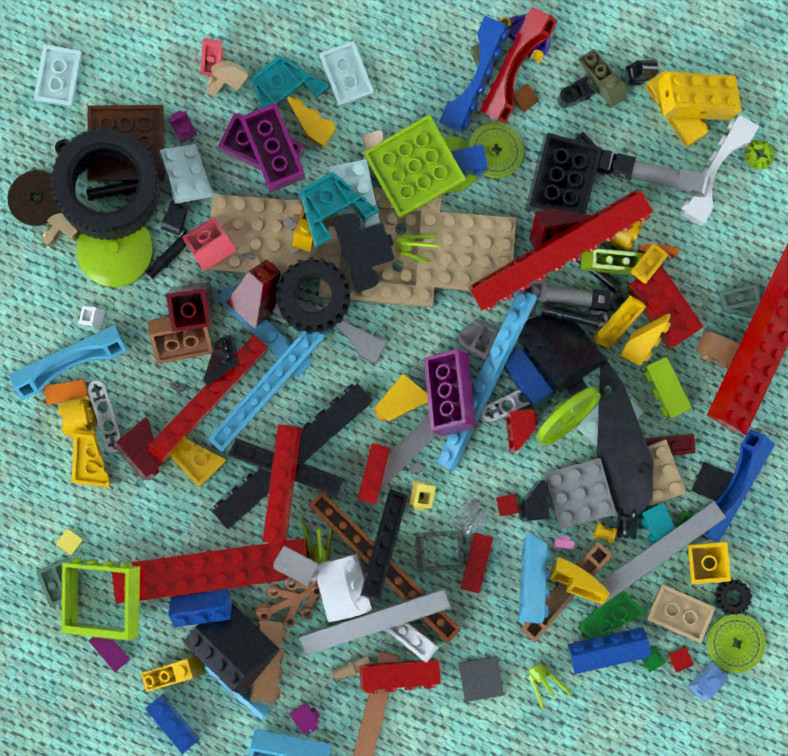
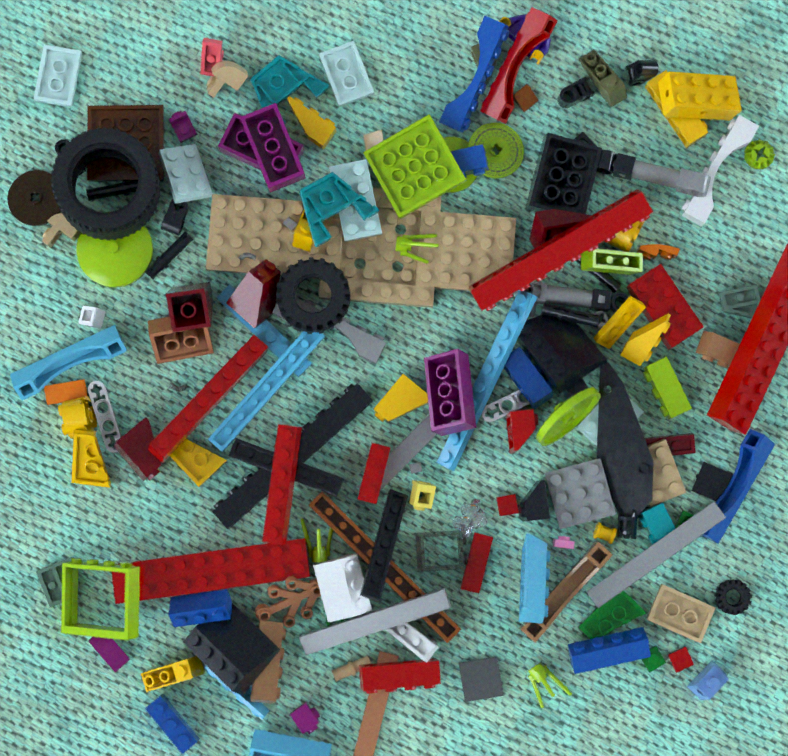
light yellow tile [56,528,83,556] -> none
coral slope [182,217,236,271] -> none
black wing [203,335,239,385] -> none
light grey brick [273,546,320,587] -> none
black brick [332,213,394,293] -> none
light grey slope [458,319,500,359] -> none
yellow slope [549,557,610,604] -> none
yellow plate [630,243,669,284] -> none
yellow slope [688,542,731,584] -> none
lime piece [707,614,766,673] -> none

